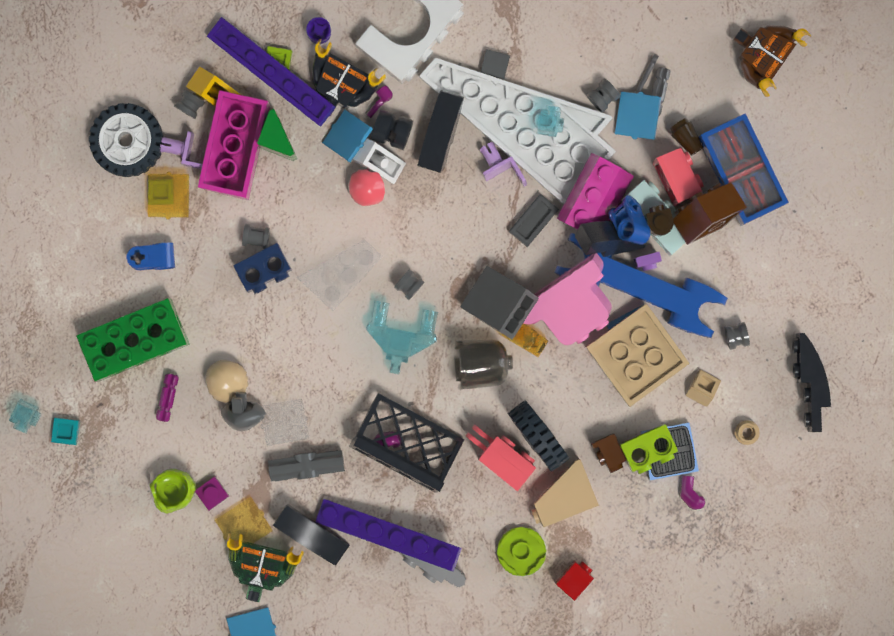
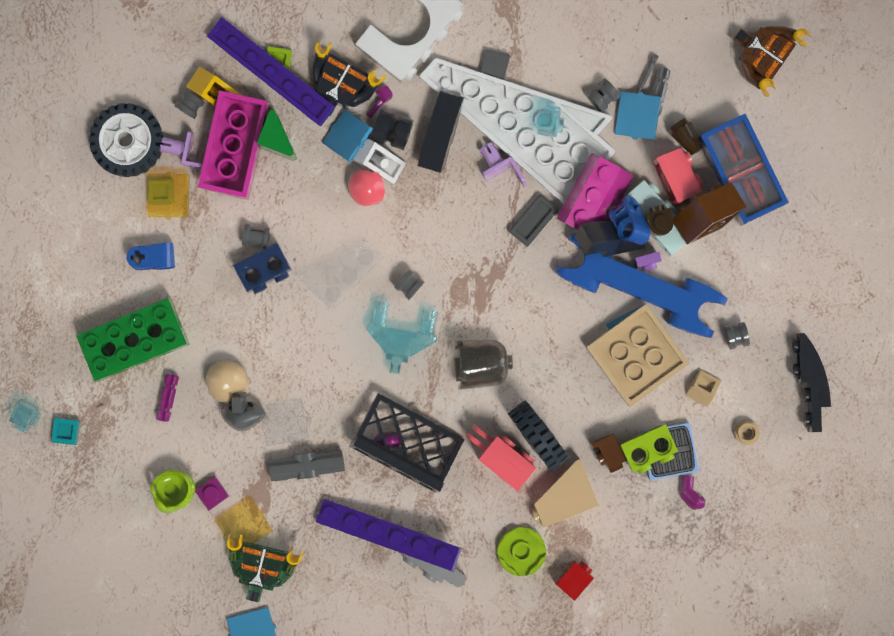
black slope [273,504,350,566] -> none
dark purple wheel [306,17,331,45] -> none
dark grey brick [460,266,539,340] -> none
clear yellow leg [498,323,549,358] -> none
bright pink brick [523,253,612,345] -> none

